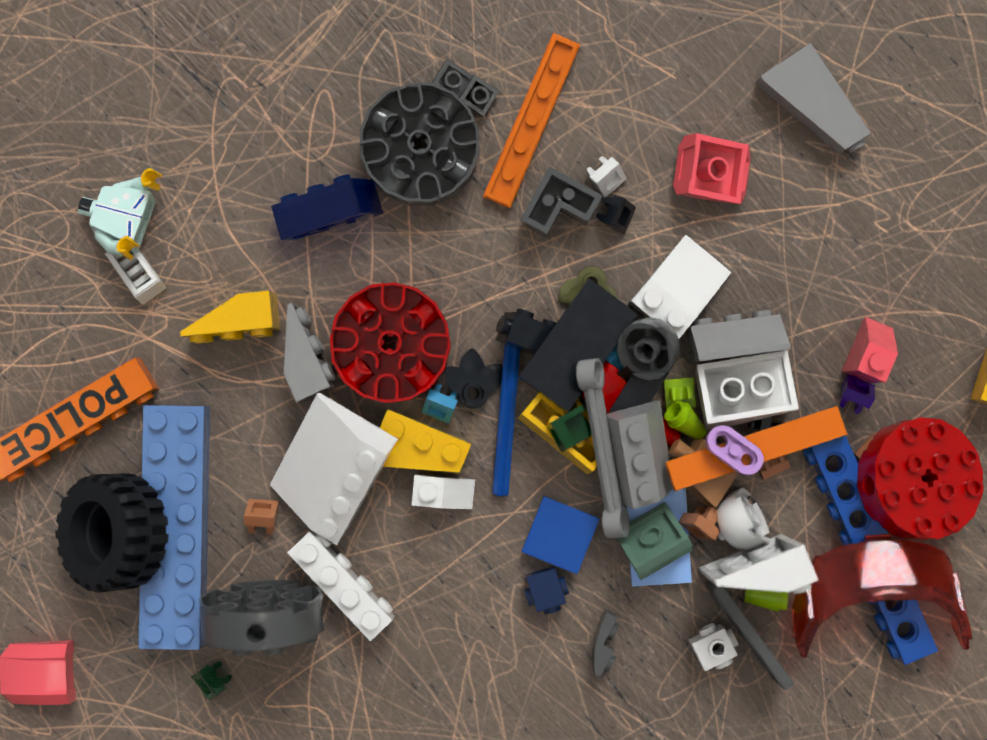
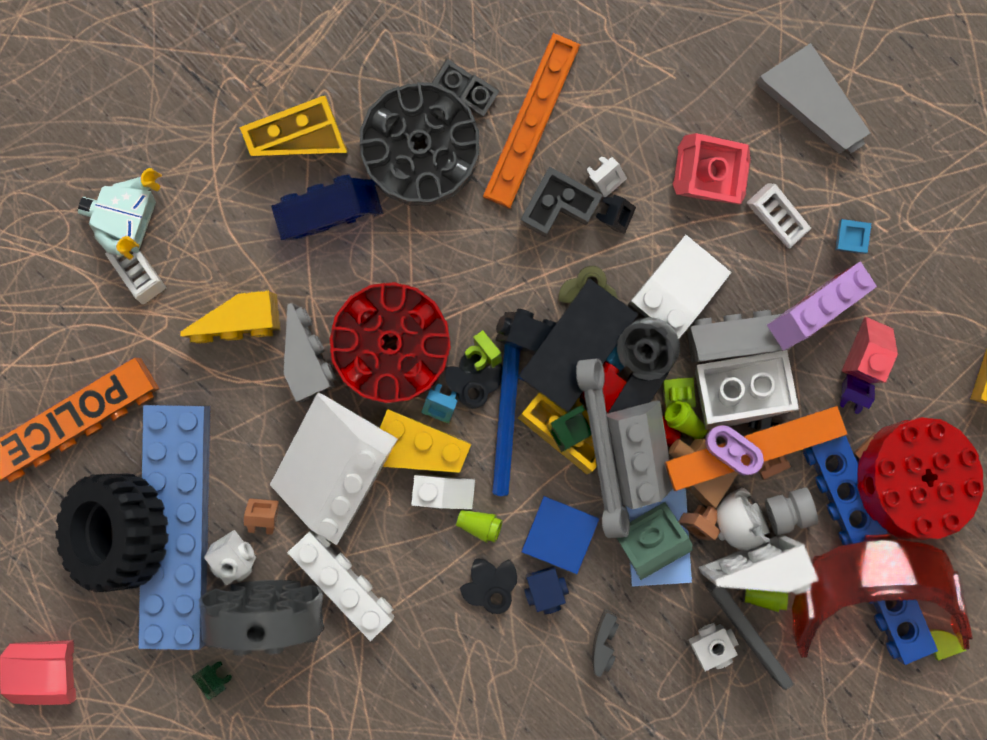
none -> white brick [204,530,256,585]
none -> yellow wedge [239,95,348,156]
none -> lime cone [456,510,503,543]
none -> black plate [460,558,517,614]
none -> lime tile [465,330,502,371]
none -> white slope [747,183,812,248]
none -> light grey wheel [765,487,818,536]
none -> lavender brick [767,261,877,351]
none -> dark azure tile [835,219,872,254]
none -> lime tile [930,629,967,661]

